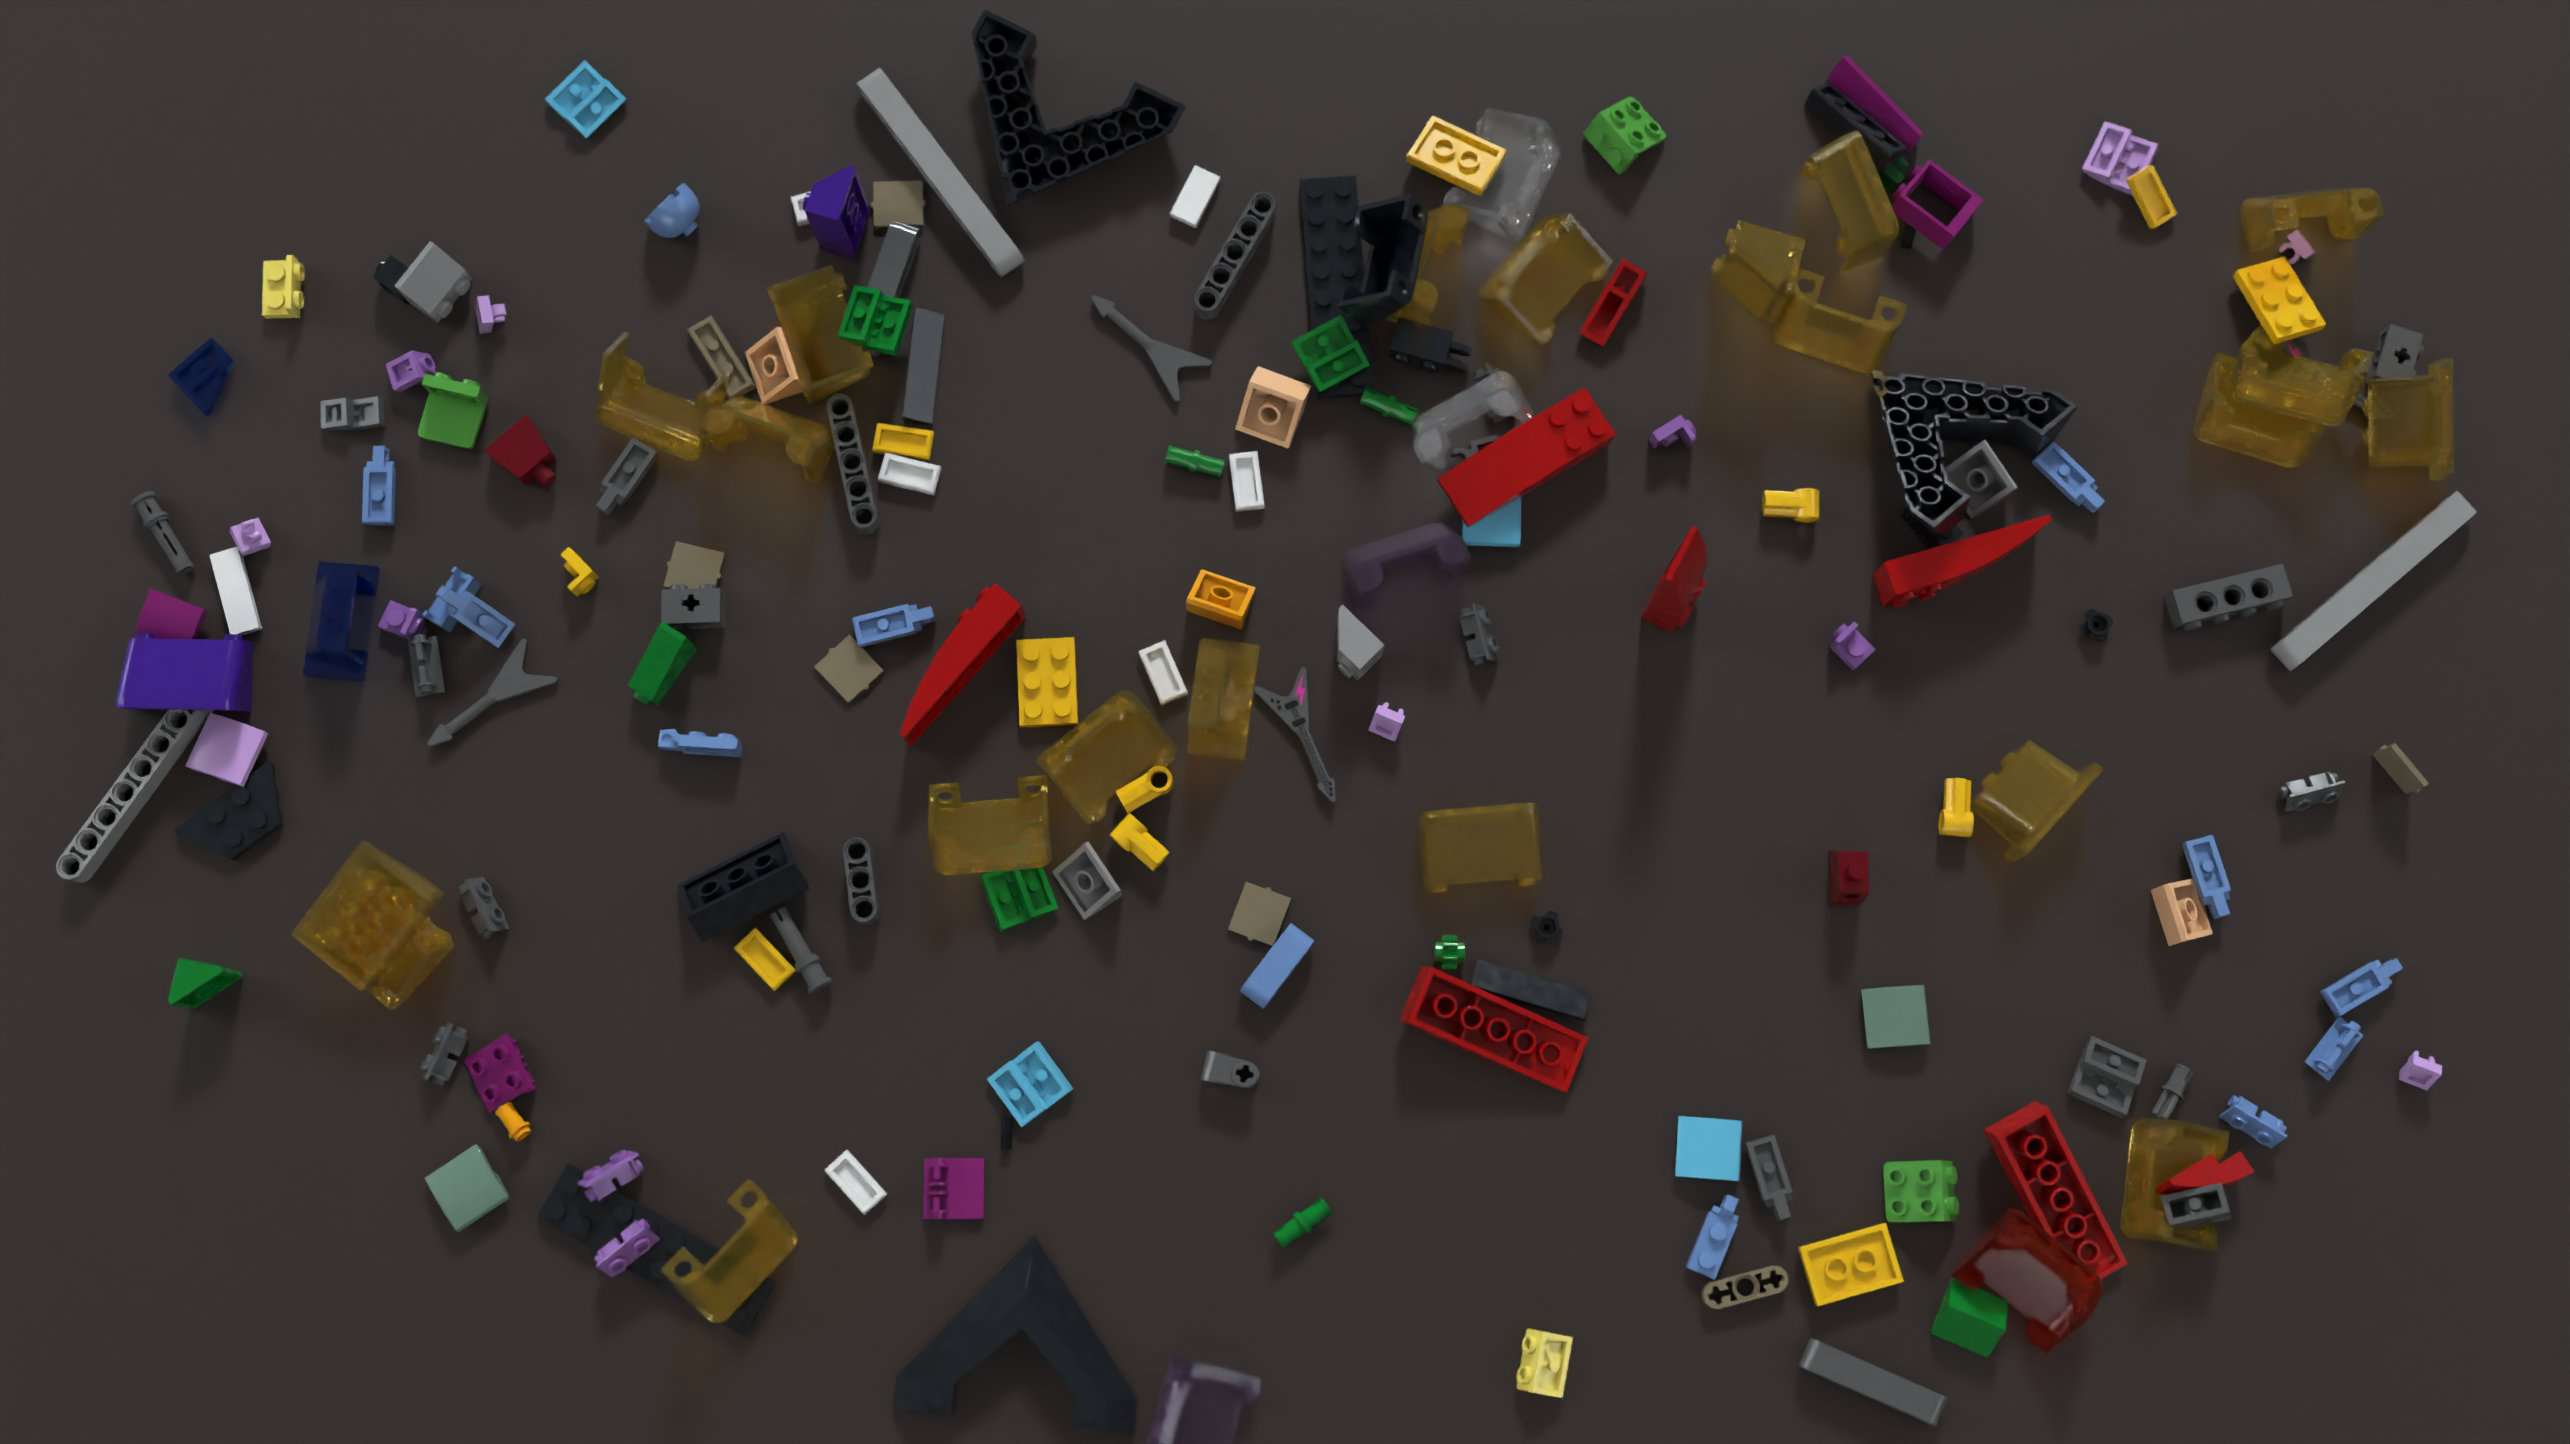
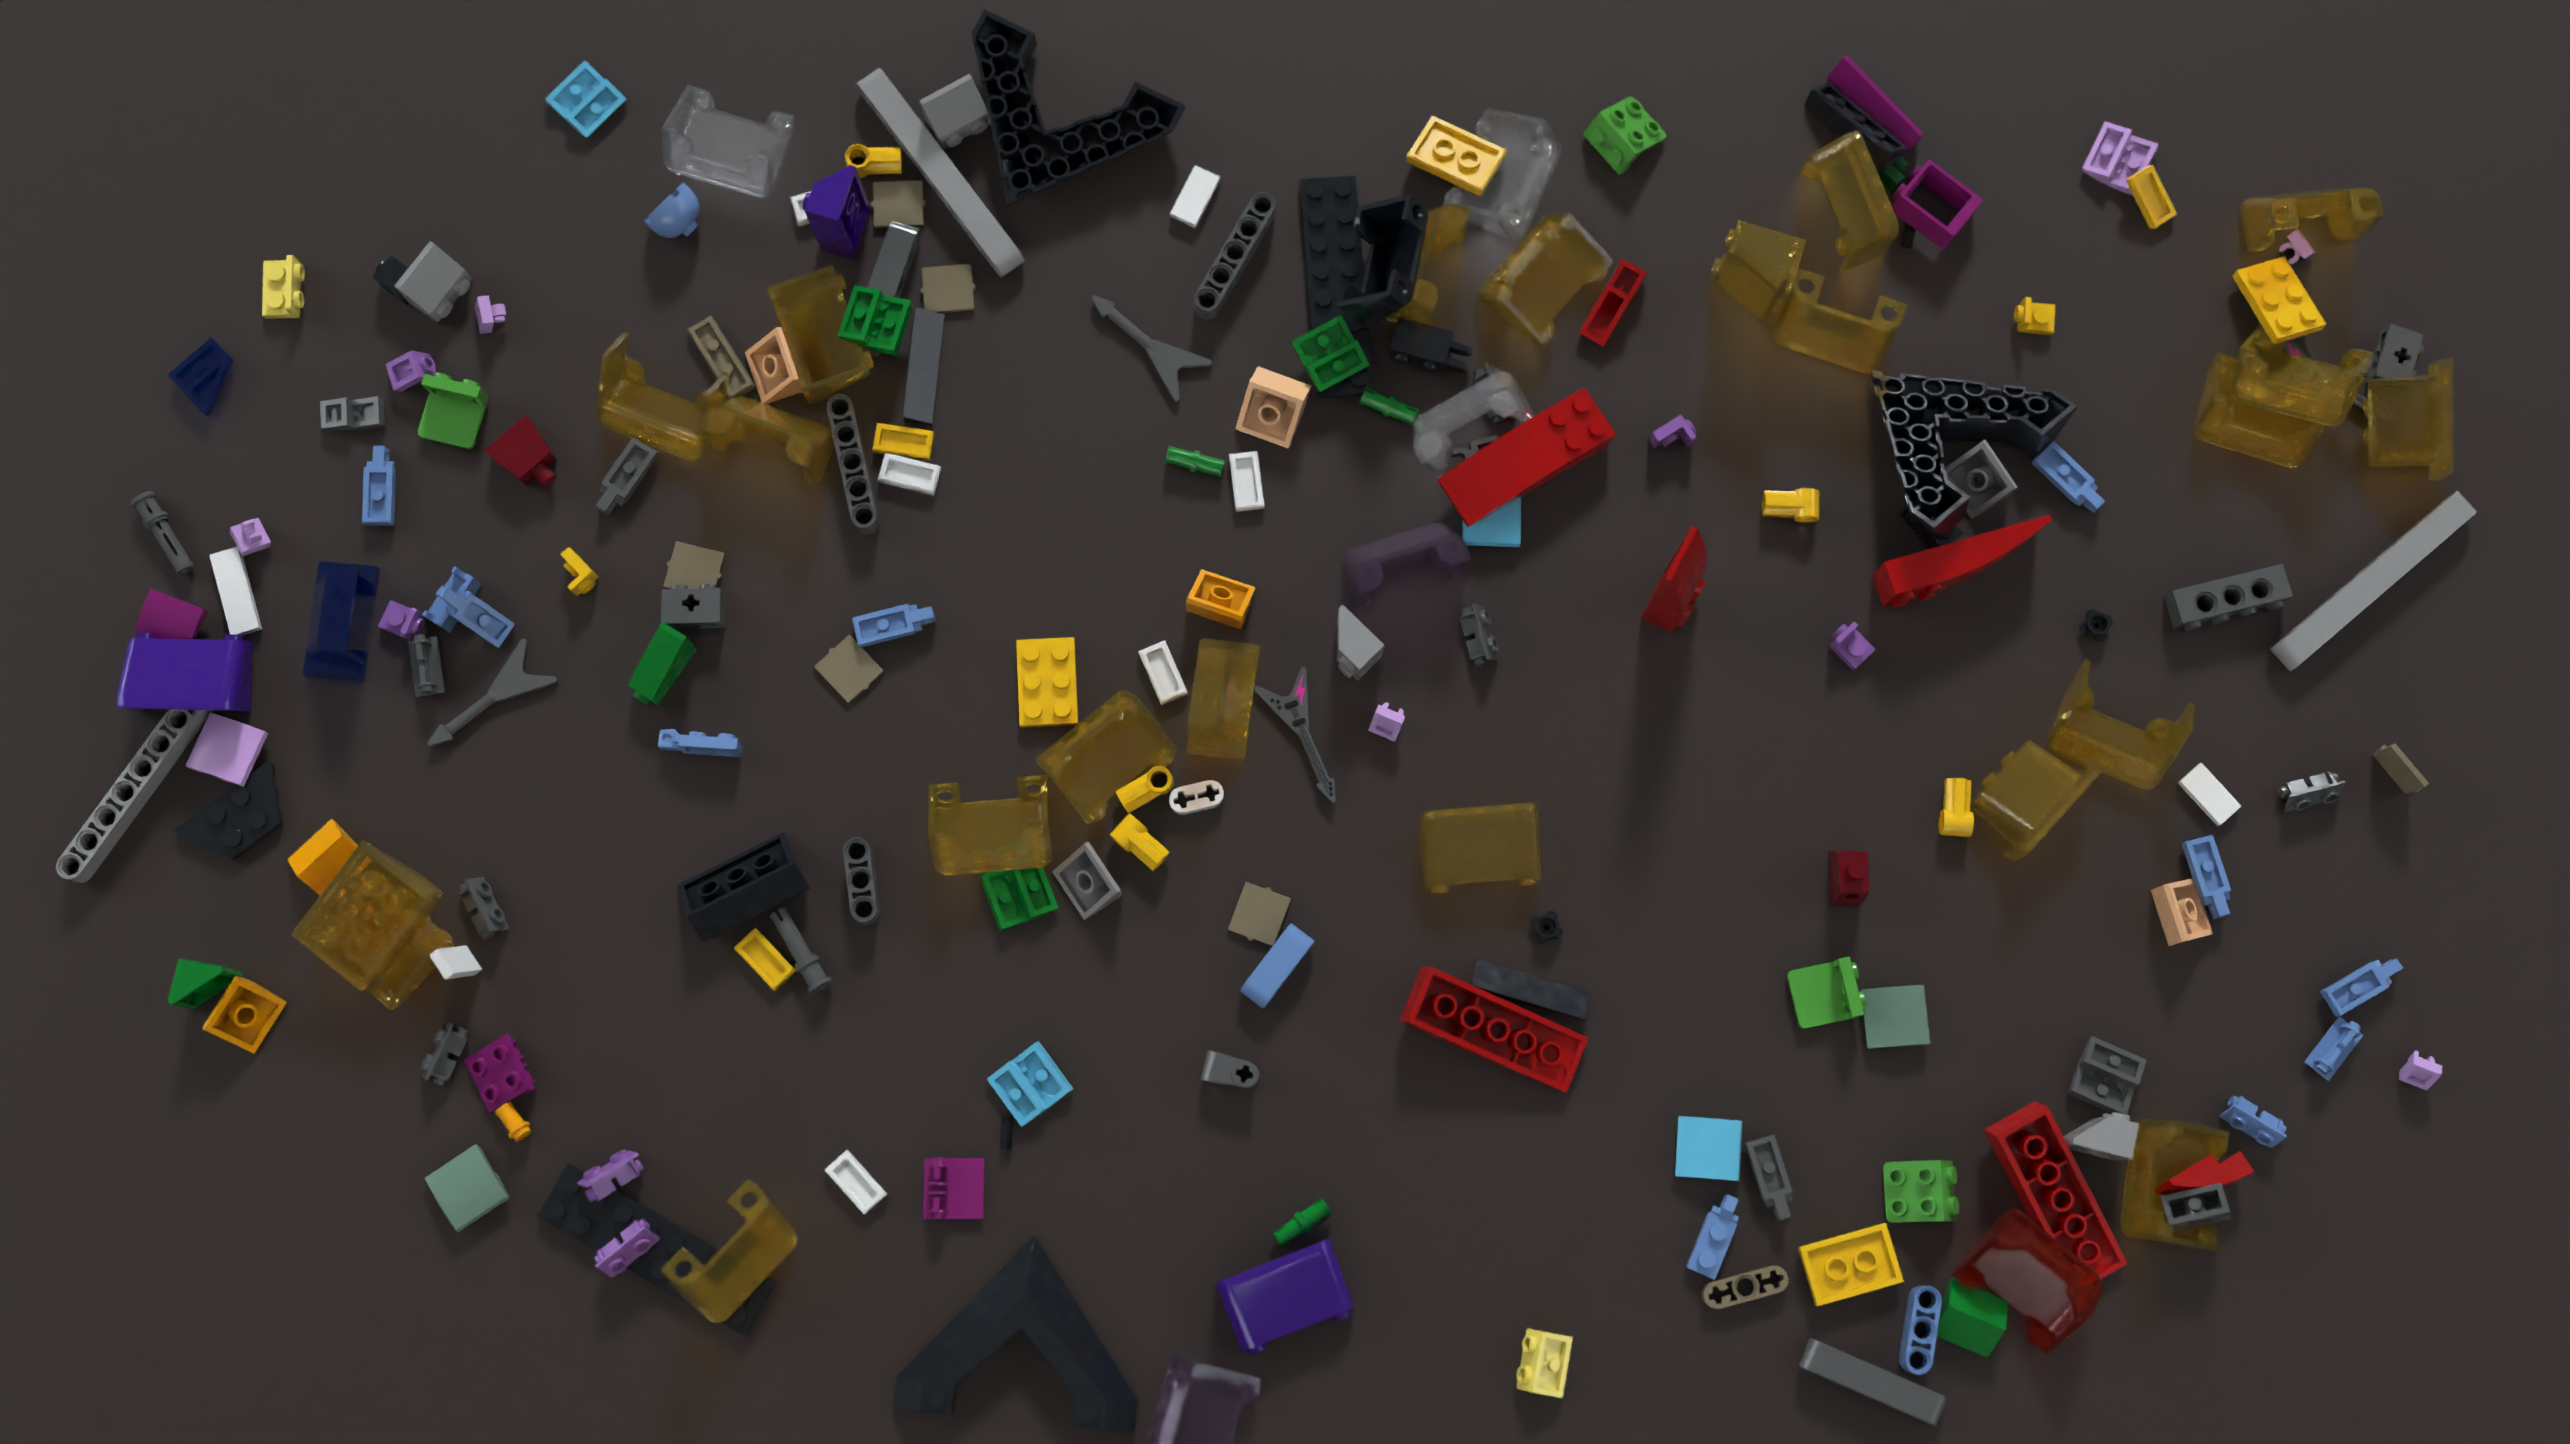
red slope [900,583,1026,748] -> none
green gear [1434,935,1465,971] -> none
dark grey axle [2152,1064,2194,1122] -> none
none -> light orange slope [202,976,287,1054]
none -> light orange slope [287,819,372,902]
none -> white tile [430,945,482,979]
none -> clear windscreen [662,85,795,198]
none -> yellow piece [845,144,902,178]
none -> light grey slope [920,74,990,149]
none -> dark tan piece [920,264,976,313]
none -> white beam [1169,780,1224,815]
none -> dark purple windscreen [1216,1239,1355,1355]
none -> bright green bracket [1787,956,1866,1029]
none -> medium blue beam [1899,1286,1942,1374]
none -> yellow bracket [2014,297,2055,335]
none -> clear yellow windscreen [2048,659,2195,790]
none -> light grey slope [2063,1112,2139,1161]
none -> white tile [2177,763,2241,826]

